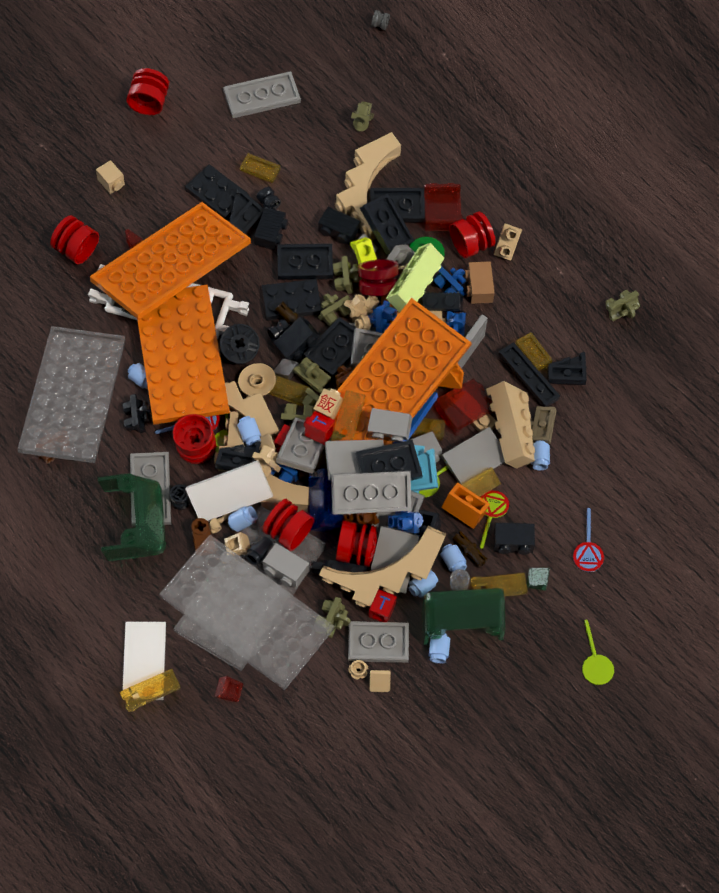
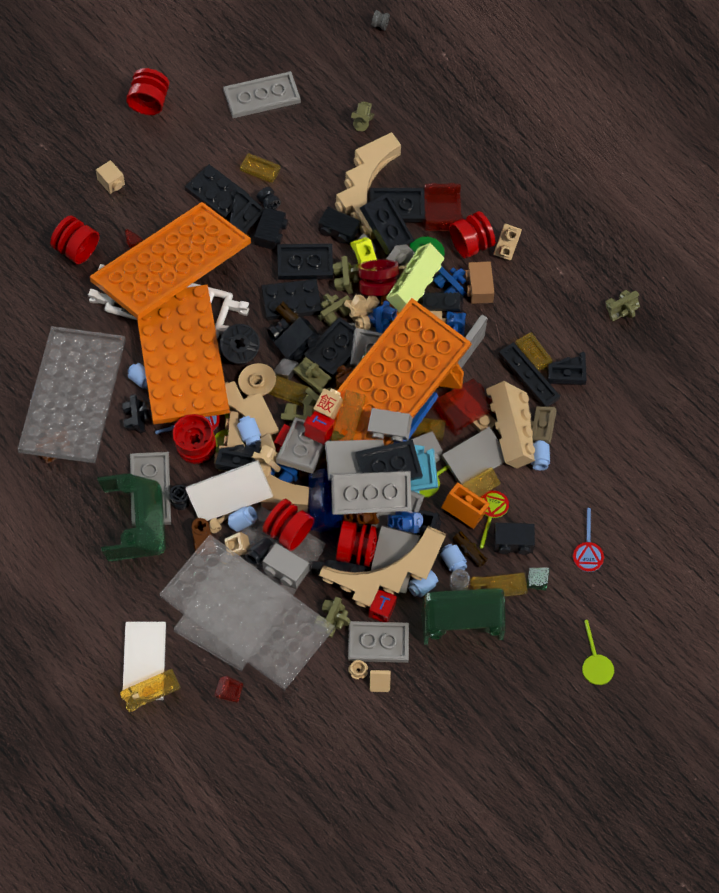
light blue brick [429,632,450,663] -> none

